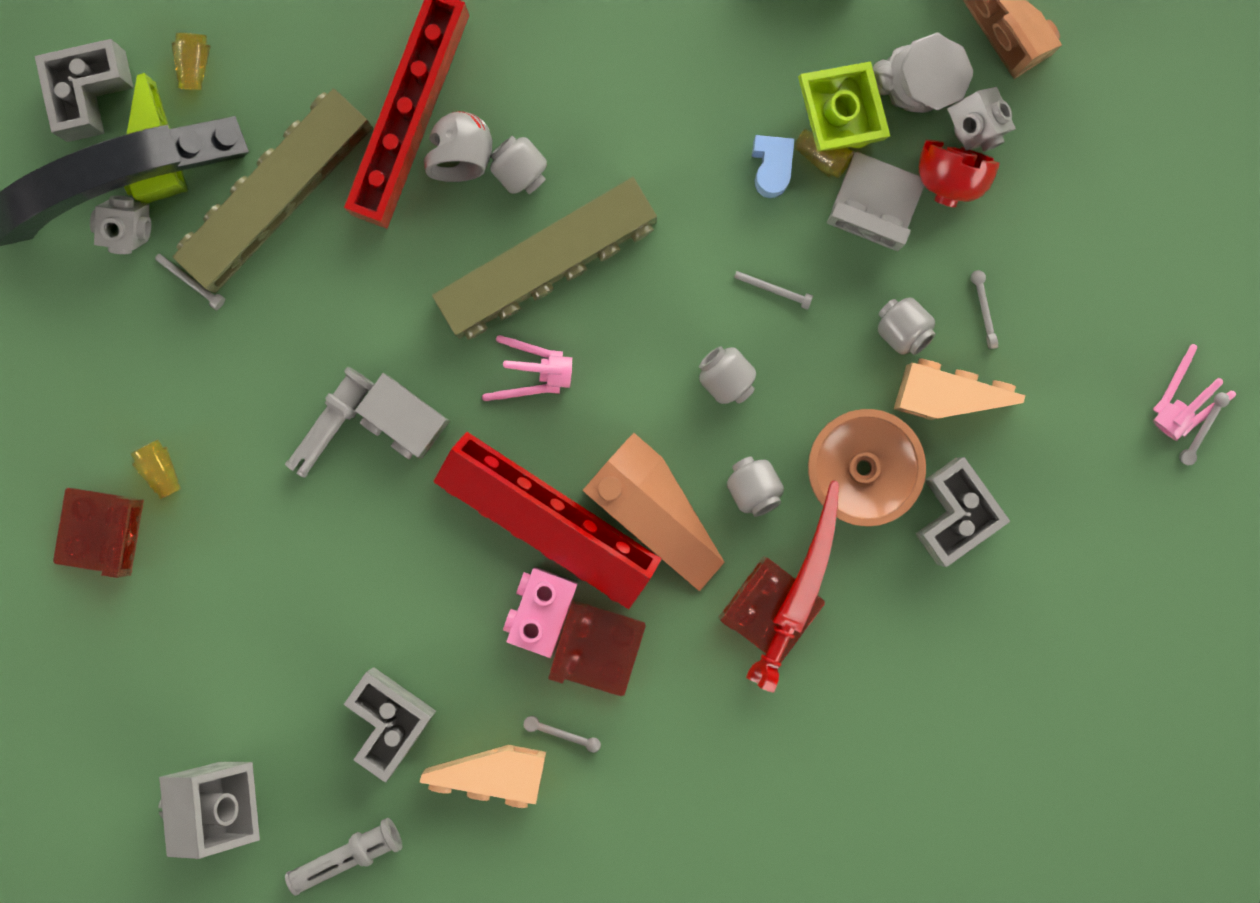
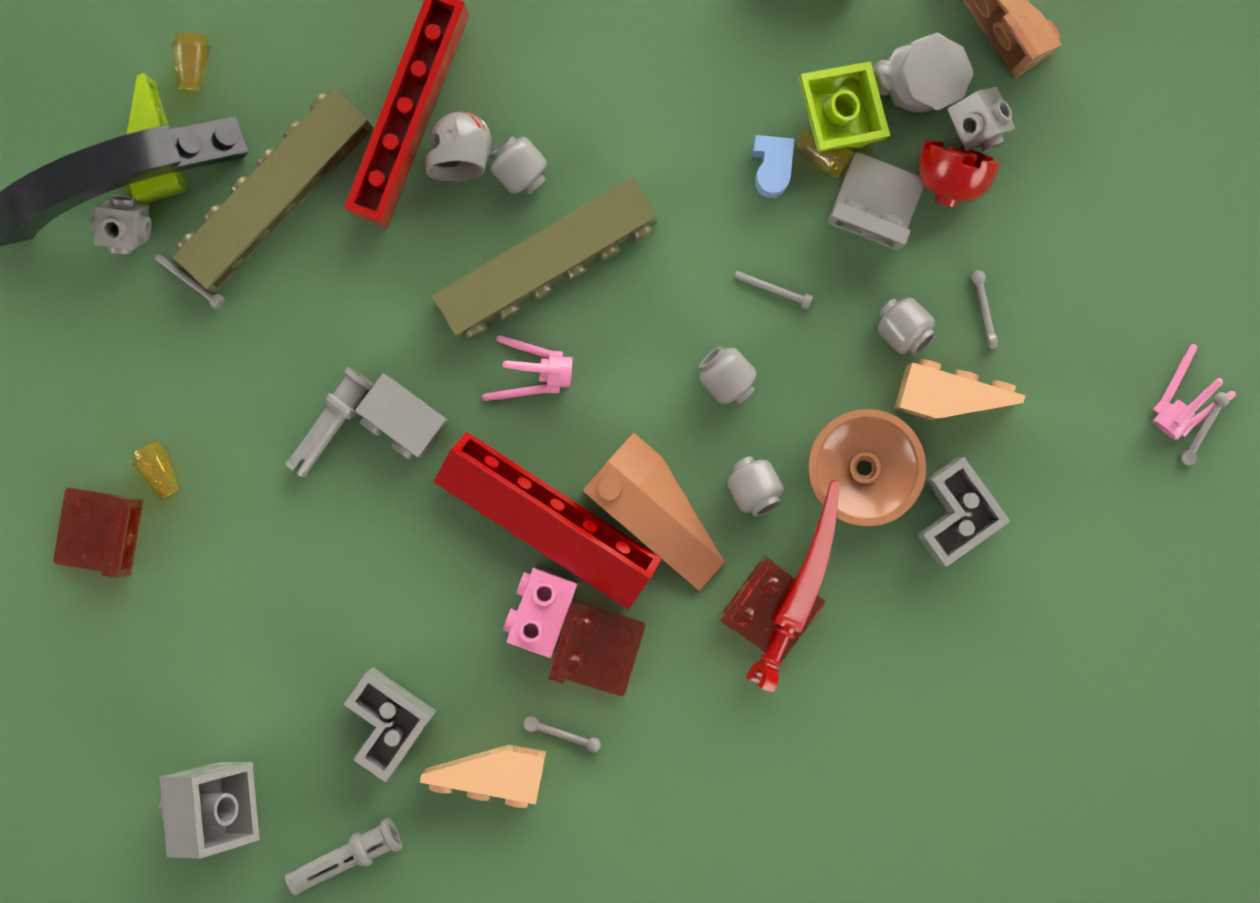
light grey brick [35,39,134,142] -> none

